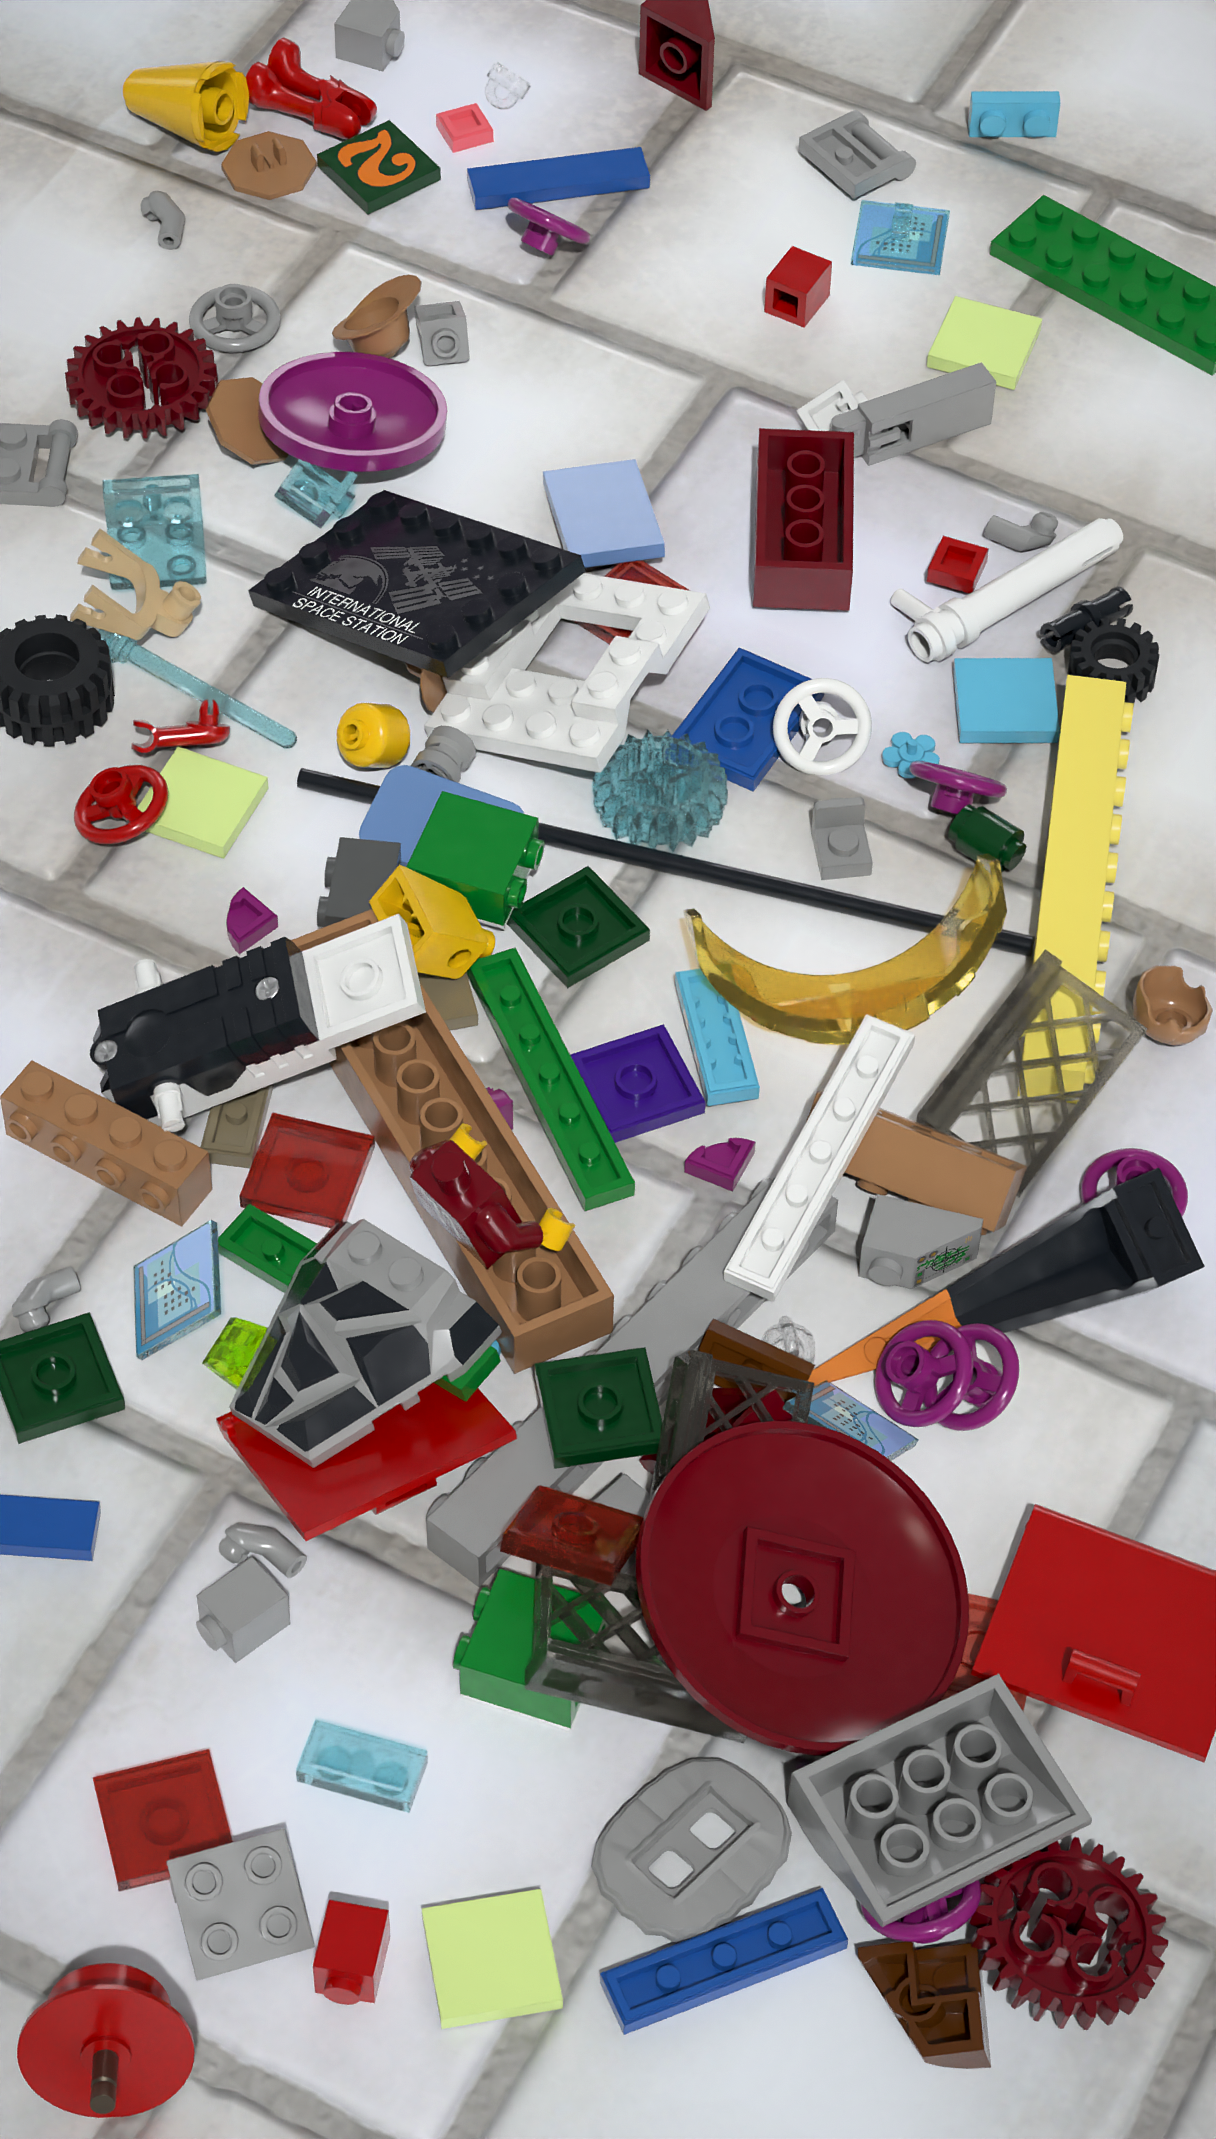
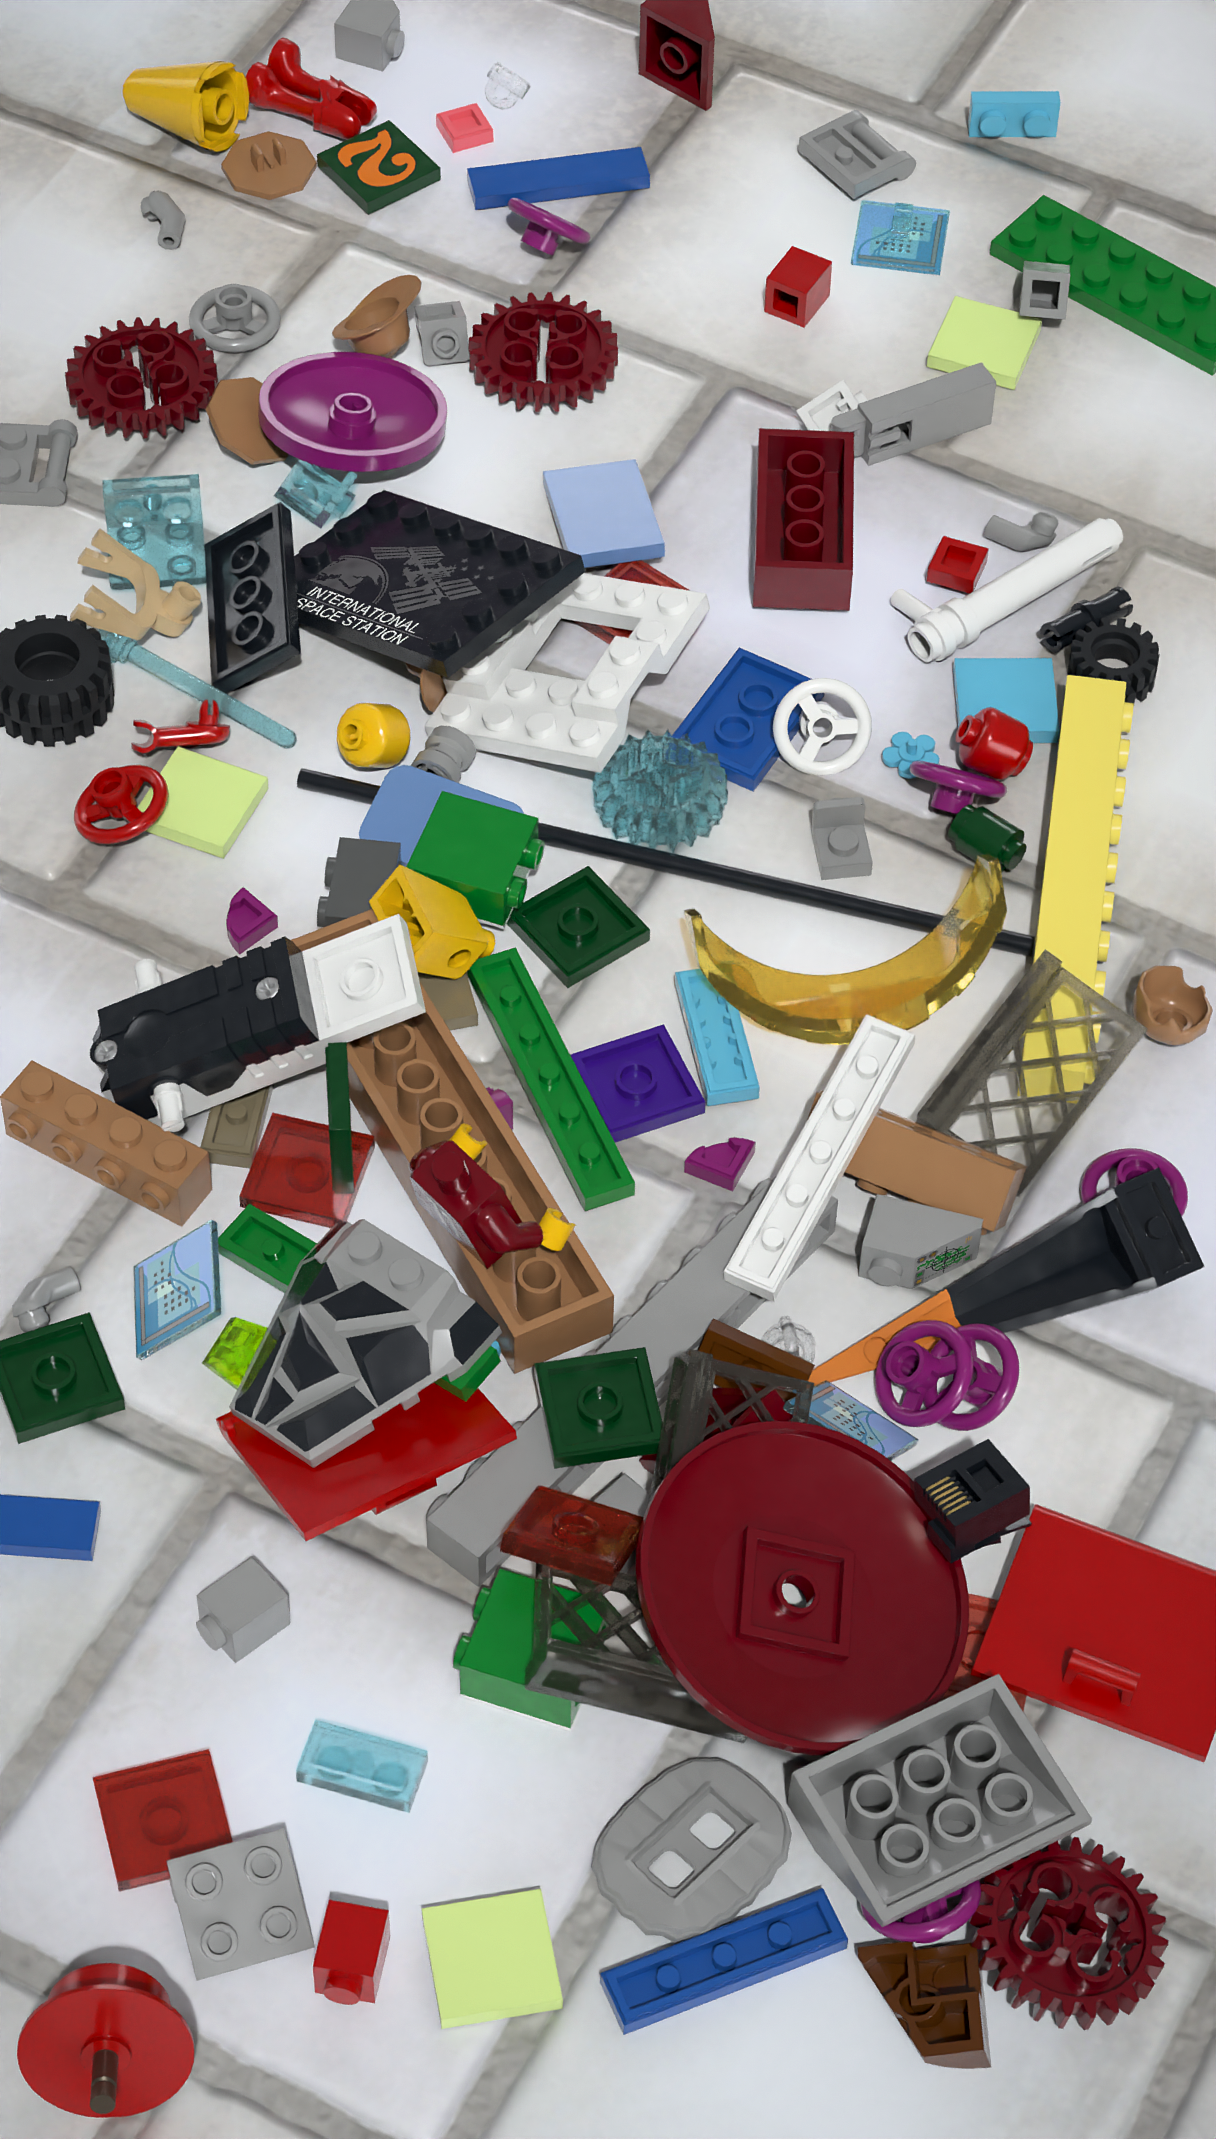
light grey arm [219,1523,307,1578] -> none
none -> black tile [204,502,301,696]
none -> dark green tile [325,1042,354,1194]
none -> dark red gear [469,292,618,412]
none -> black piece [914,1439,1032,1563]
none -> red head [956,707,1033,781]
none -> light grey brick [1019,261,1070,319]

